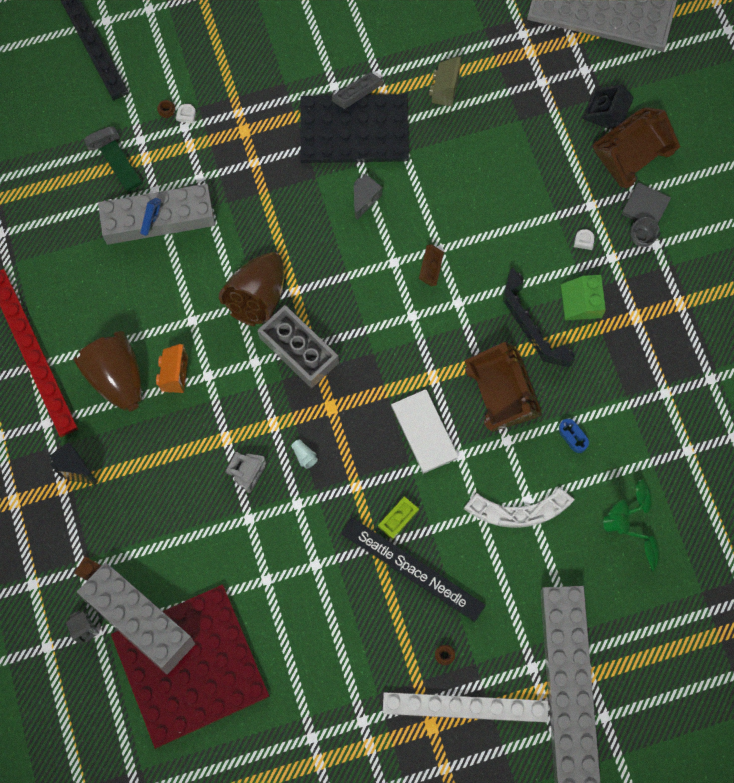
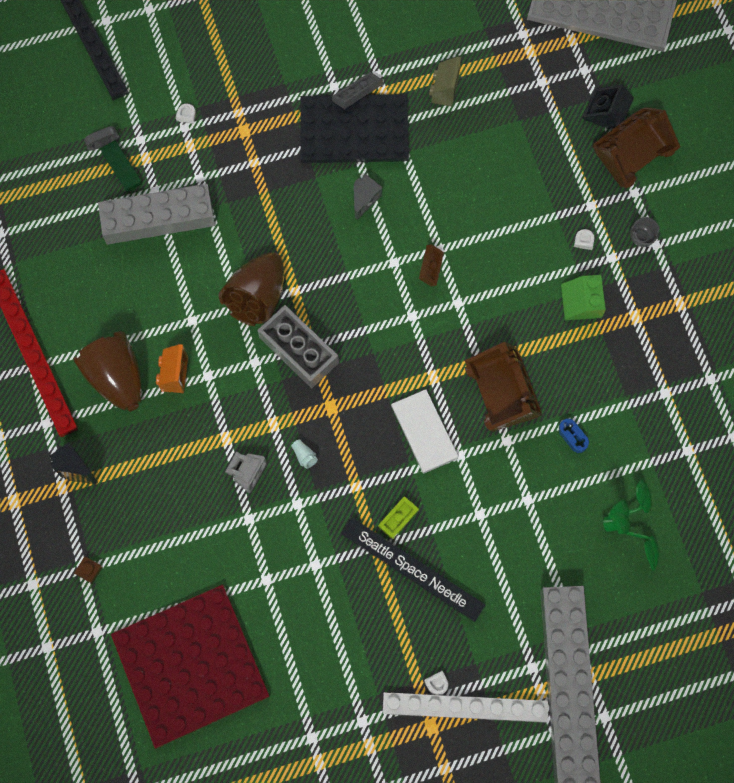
dark grey slope [66,611,99,645] -> none
light grey brick [77,562,195,674] -> none
blue tile [140,197,161,236] -> none
reddish brown plate [157,100,175,118] -> none
reddish brown plate [435,645,455,666] -> none
white tile [464,487,575,528] -> none
black slope [503,268,575,368] -> none
dark grey tile [622,182,671,224] -> none
none -> white tile [424,671,448,695]

